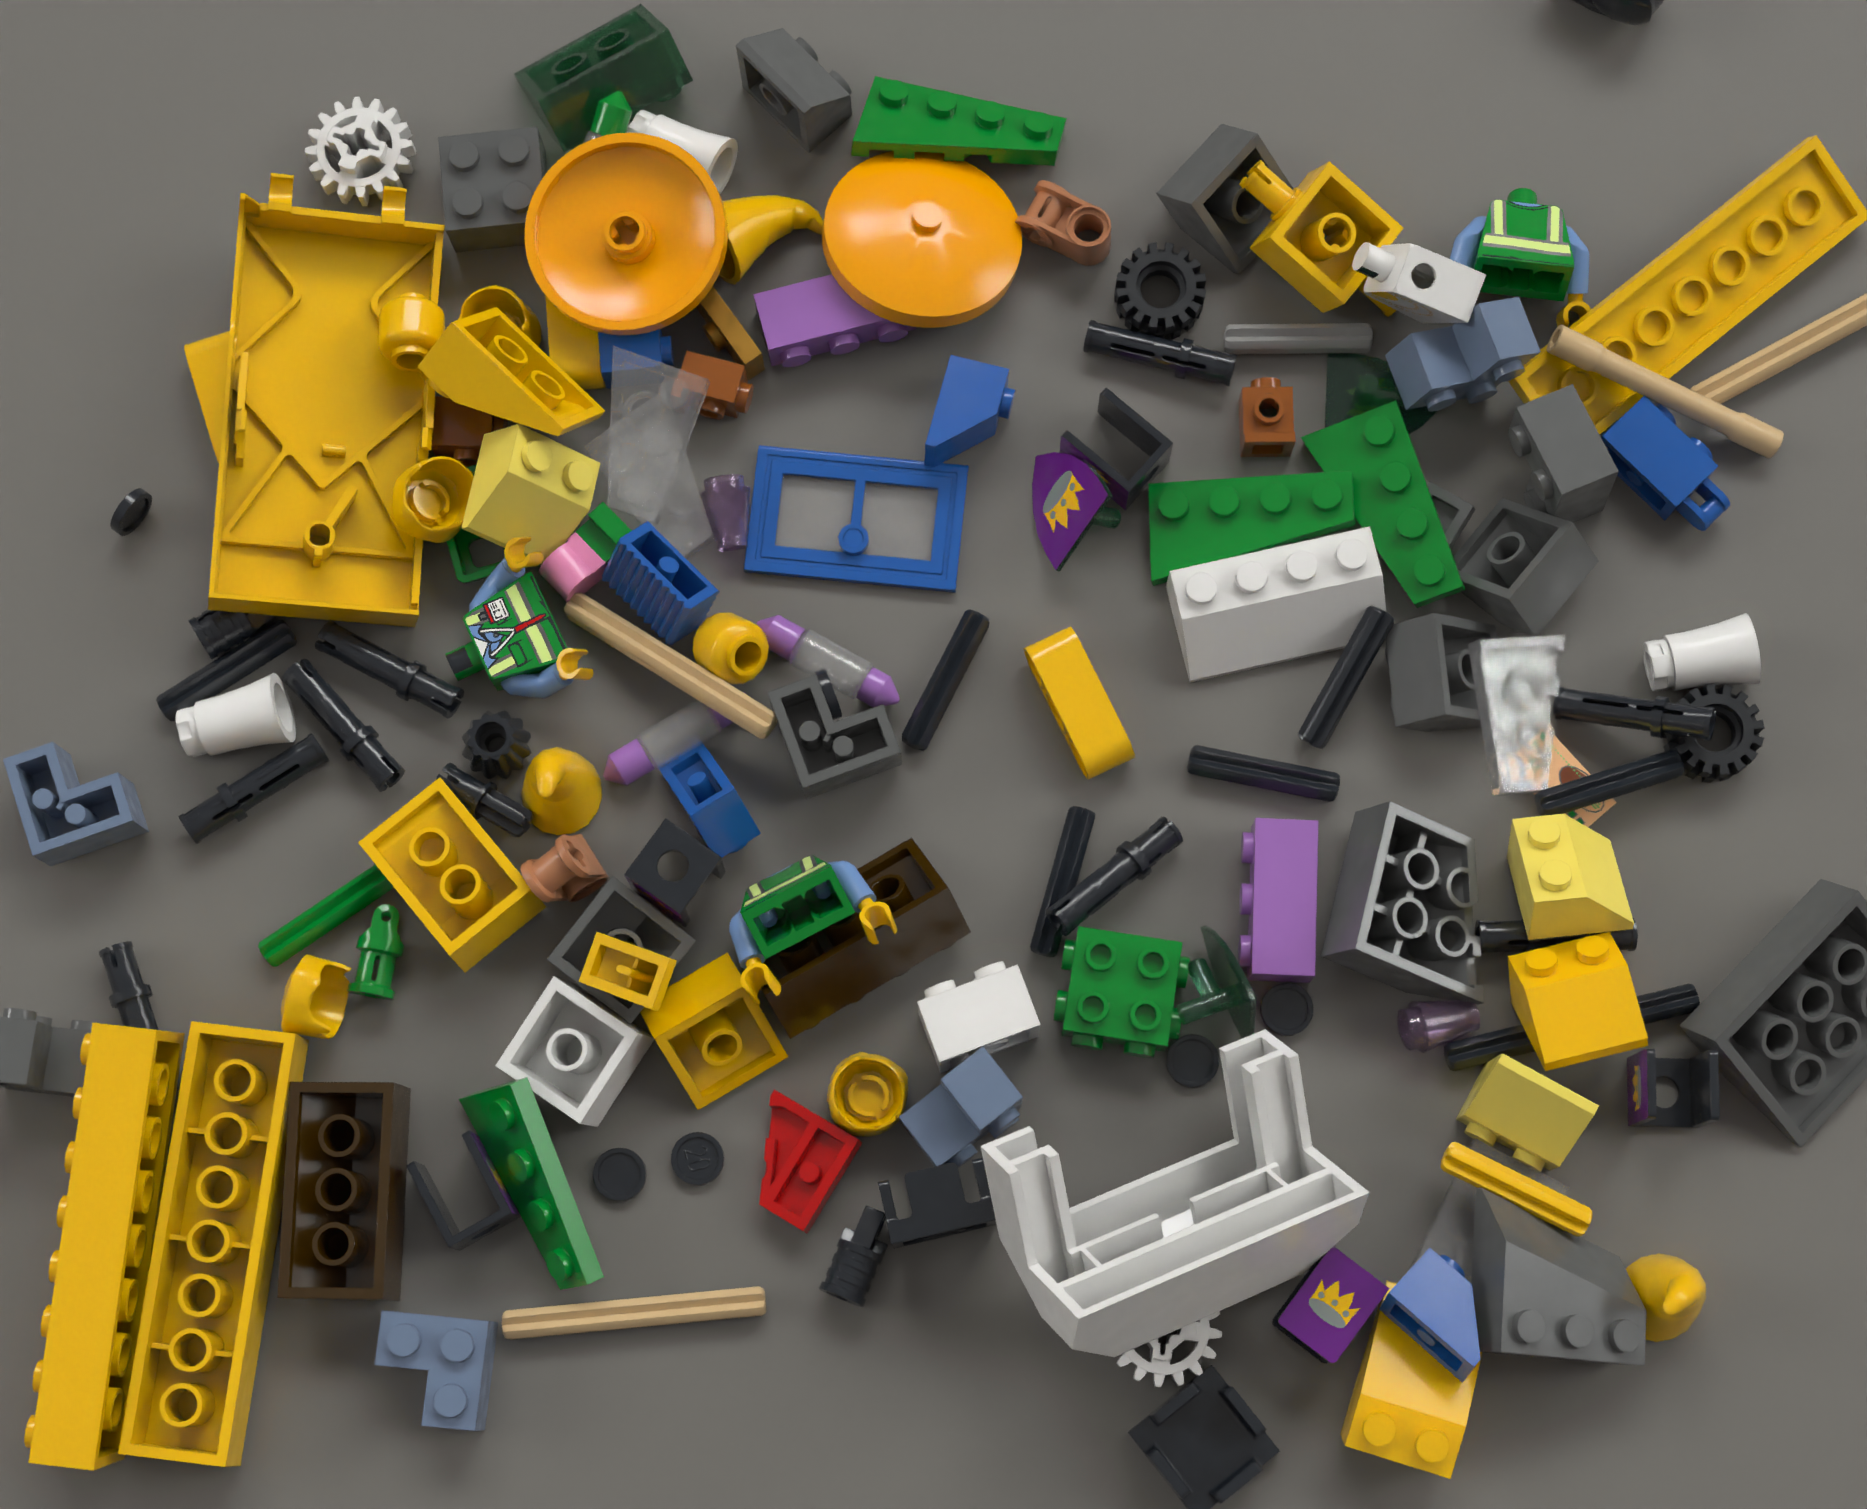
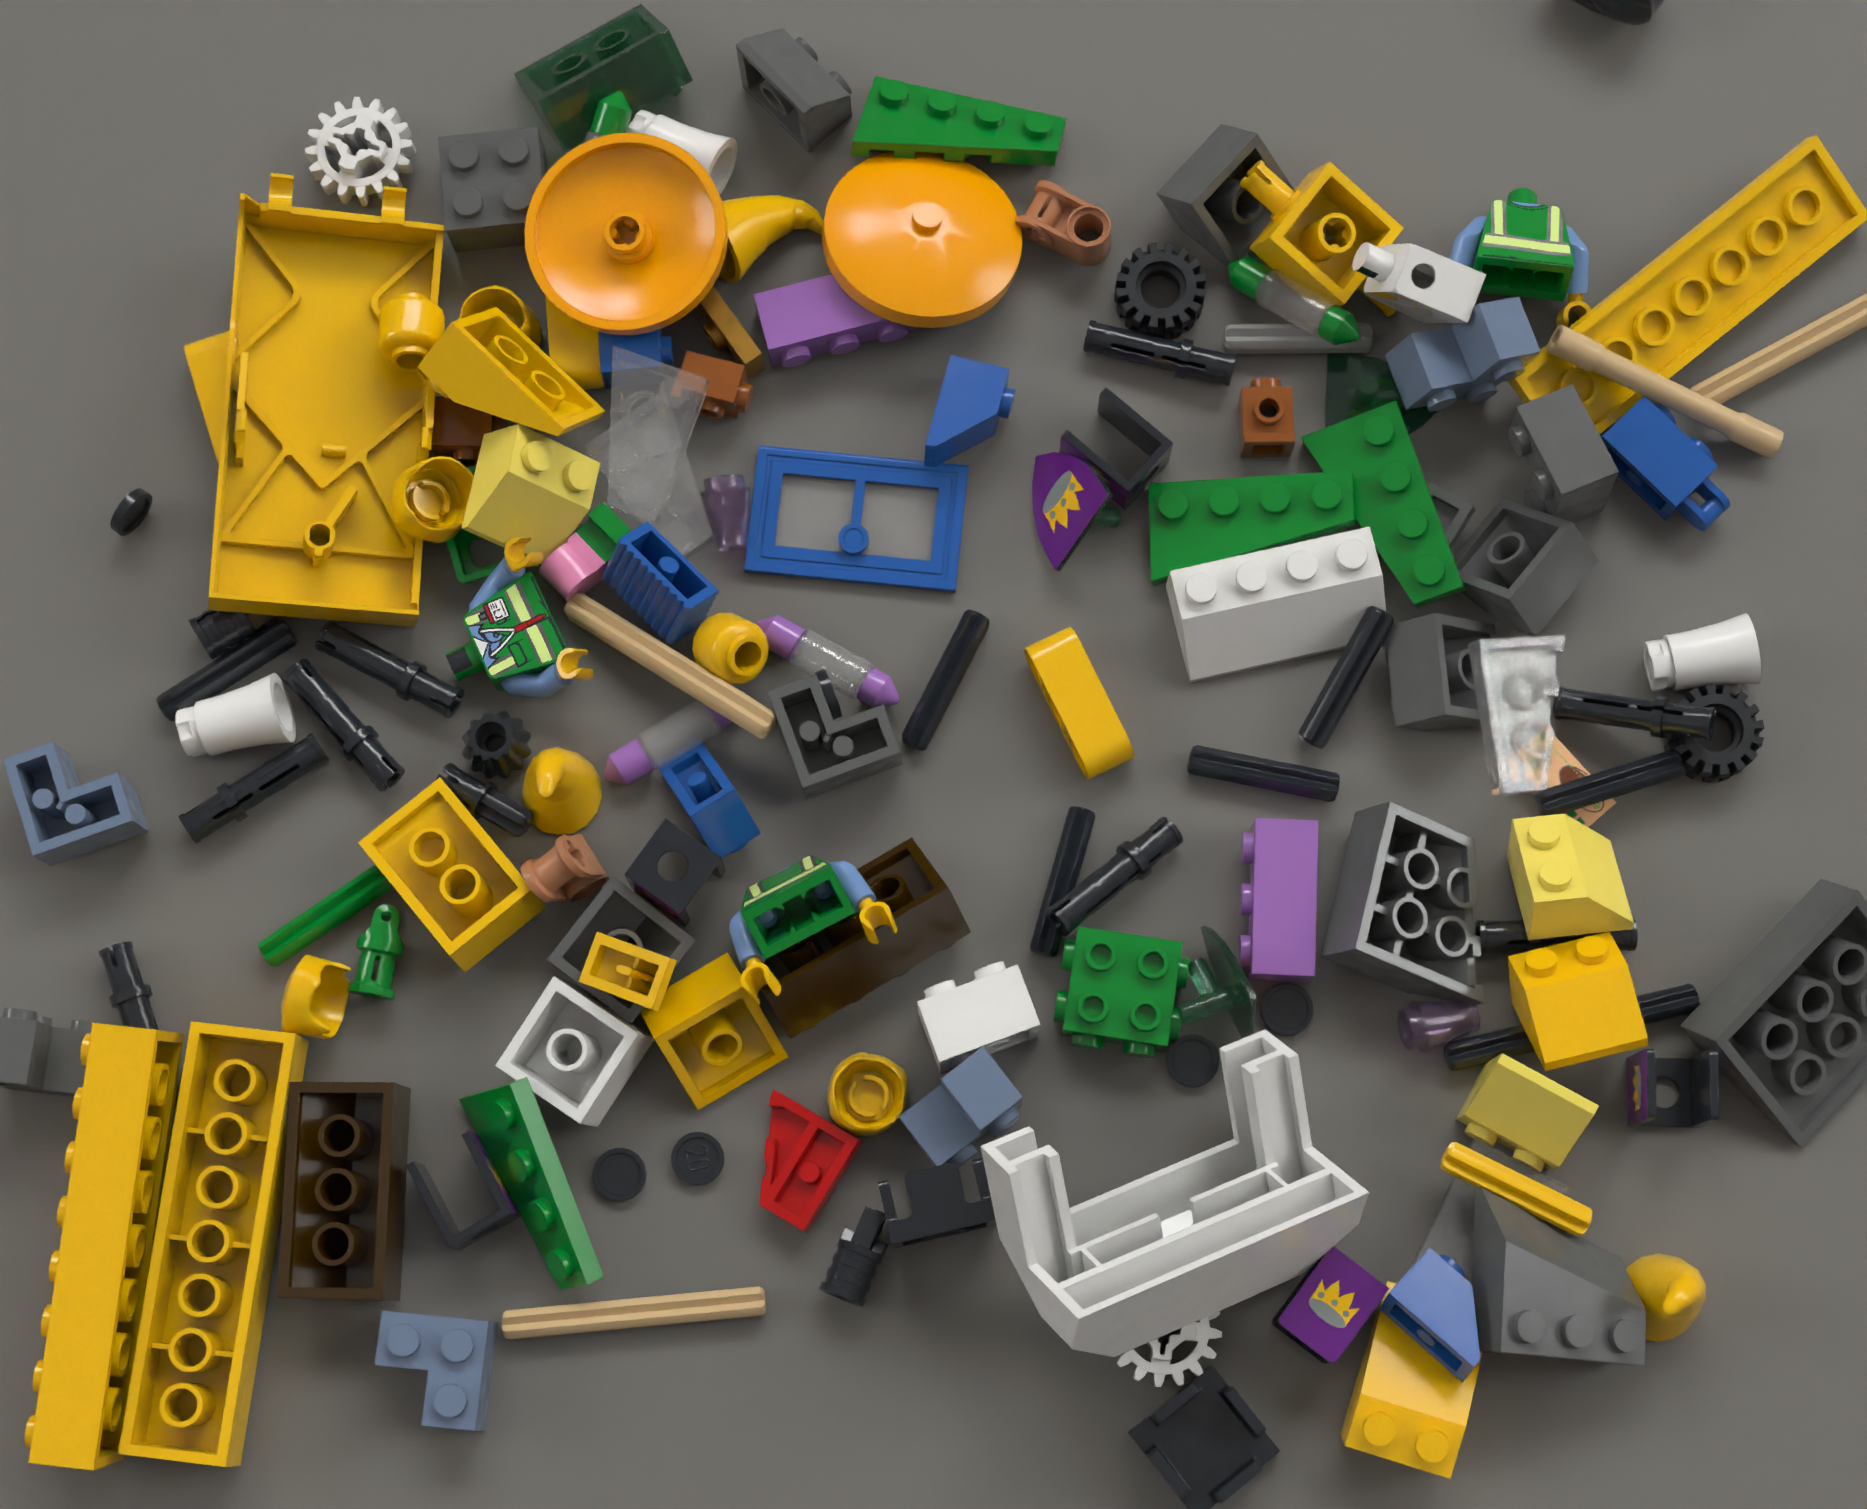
none -> piece [1227,256,1361,345]

